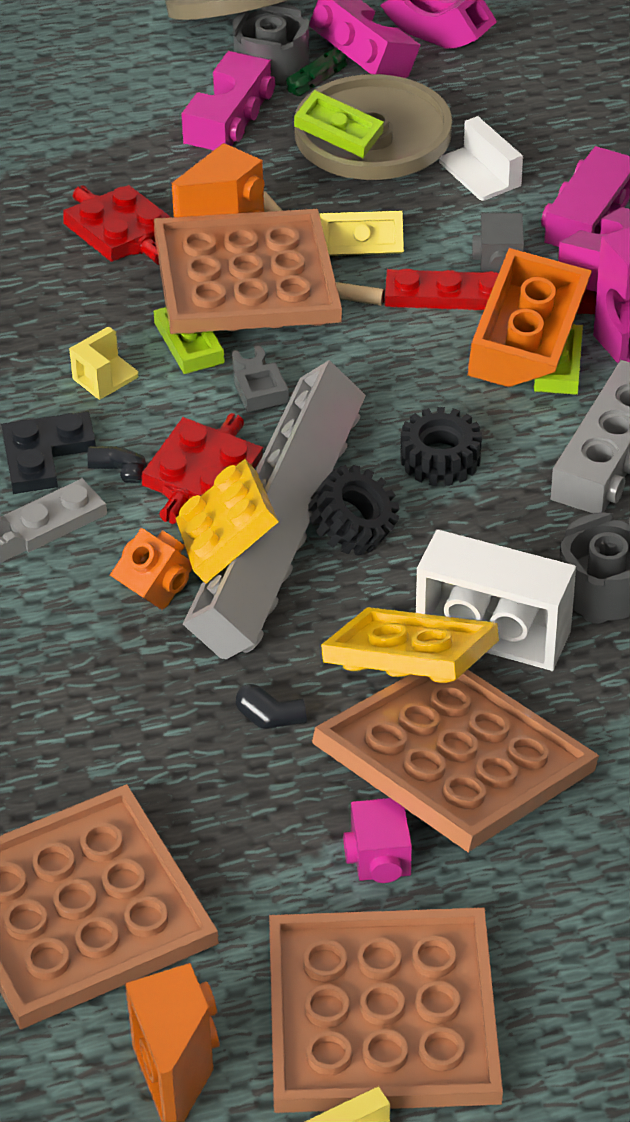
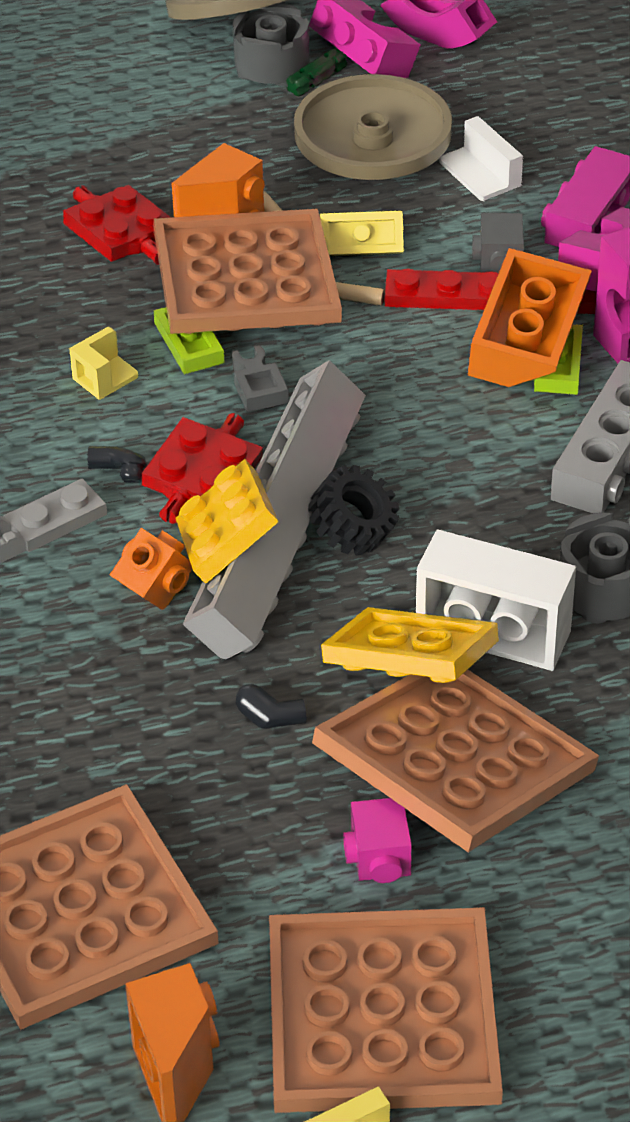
black plate [1,411,96,494] -> none
dark pink arch [181,51,275,150] -> none
lime plate [294,90,384,158] -> none
black tyre [400,407,482,486] -> none

